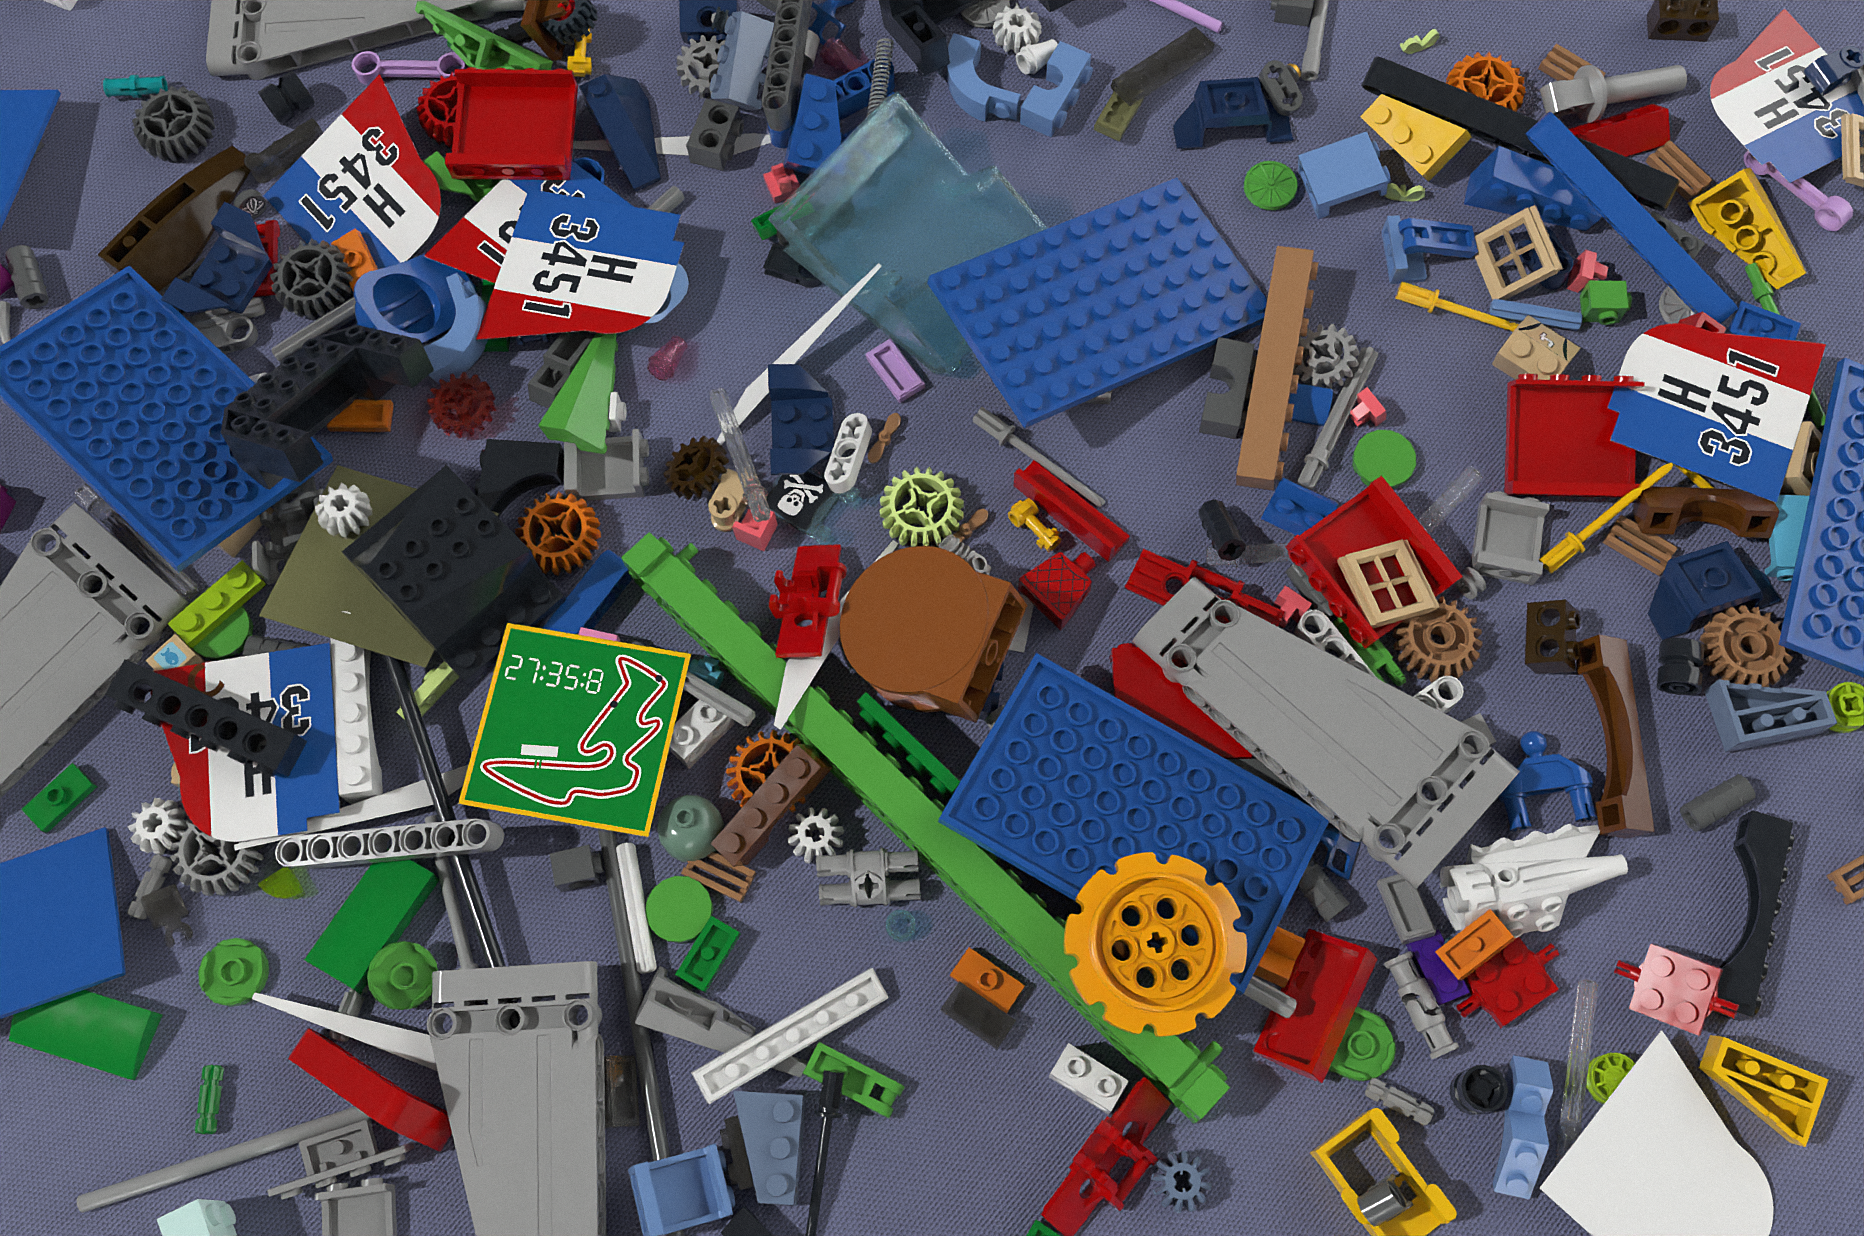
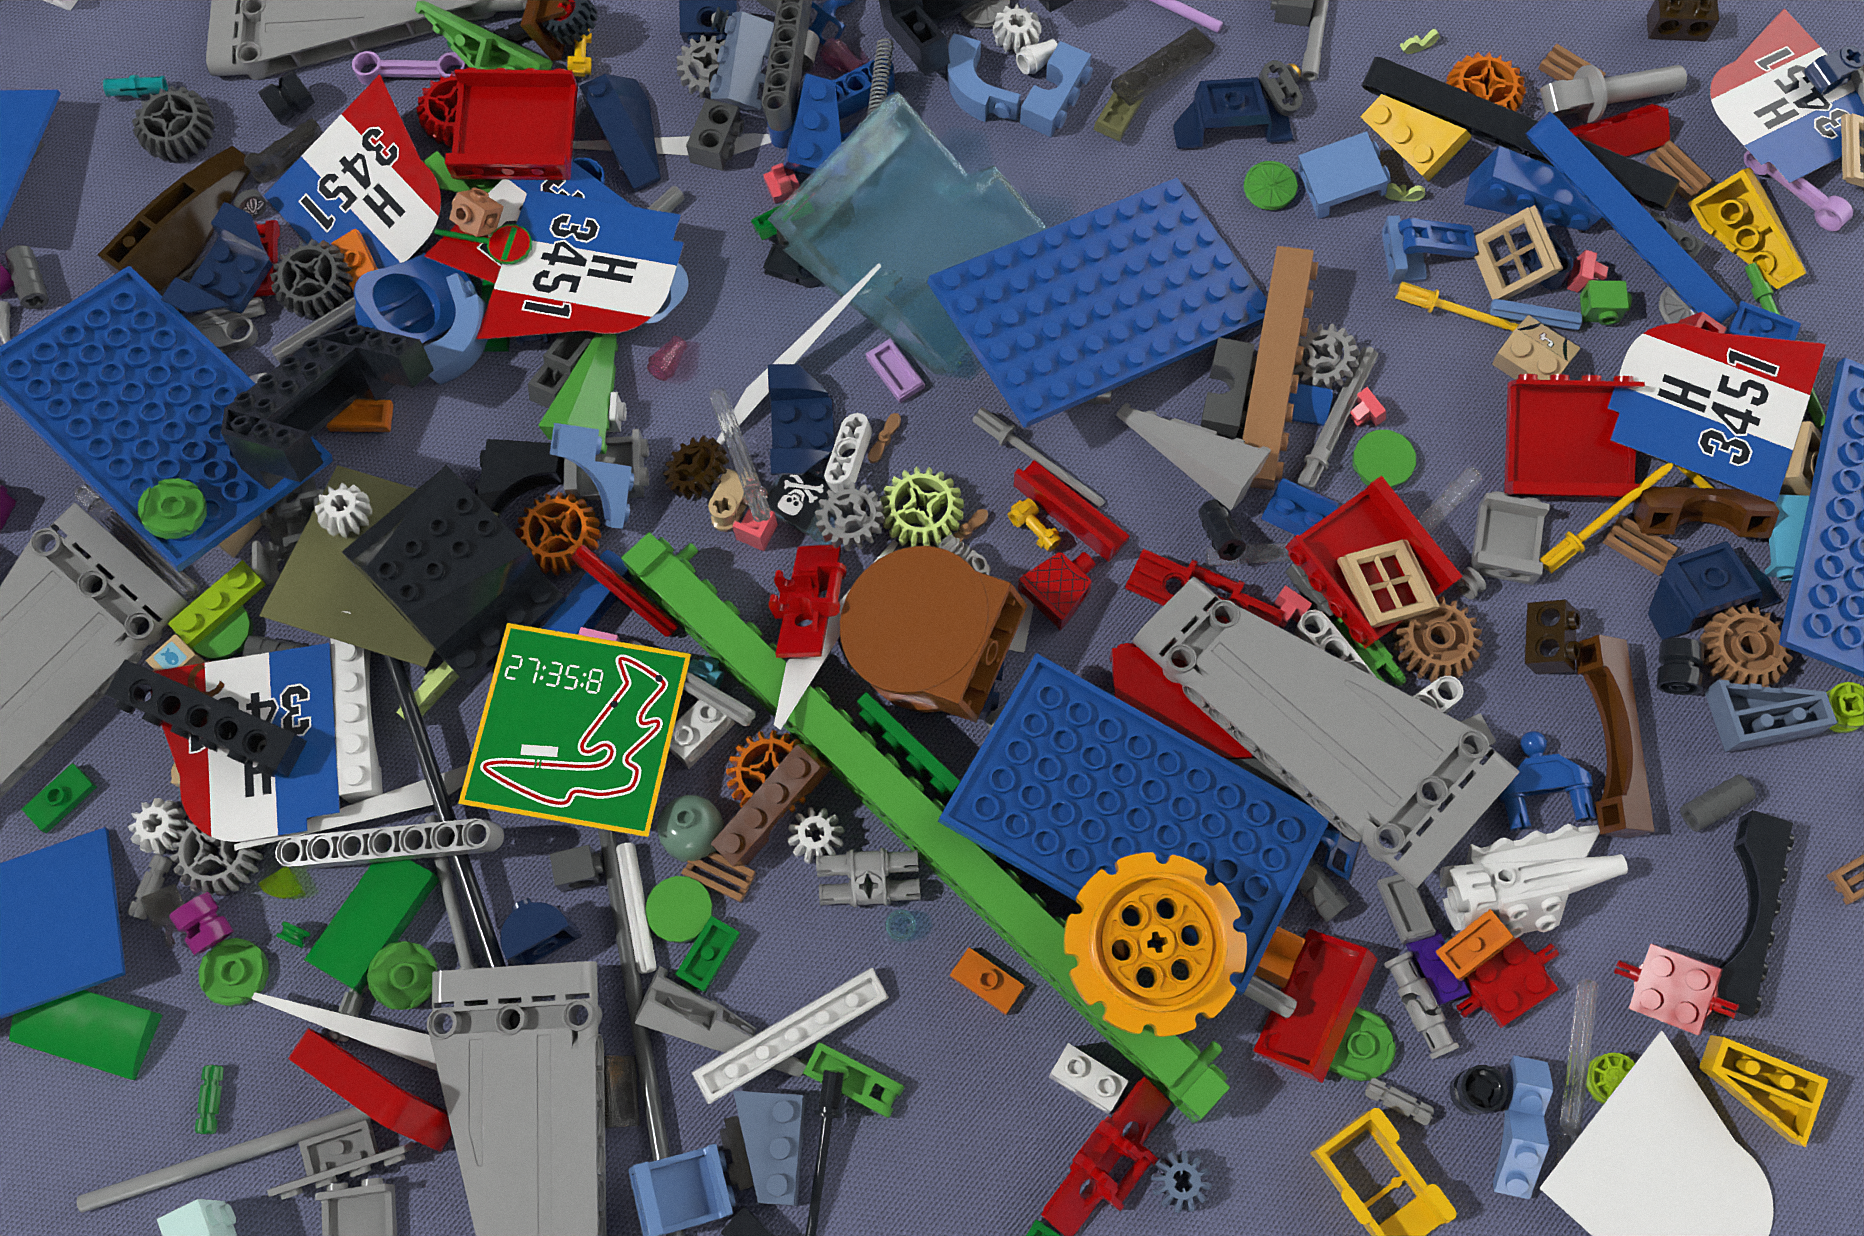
clear red gear [427,372,496,438] -> none
clear smoke plate [940,981,1016,1051] -> none
dark grey piece [1357,1173,1414,1227] -> none
none -> bright green tile [138,478,207,539]
none -> magenta wheel [169,892,234,956]
none -> green bush [275,921,311,949]
none -> piece [434,224,532,264]
none -> nougat brick [449,188,504,237]
none -> dark blue brick [500,898,582,966]
none -> medium blue arch [550,423,634,529]
none -> red axle [571,545,678,637]
none -> light grey gear [815,482,885,551]
none -> light grey wedge [1116,403,1271,511]

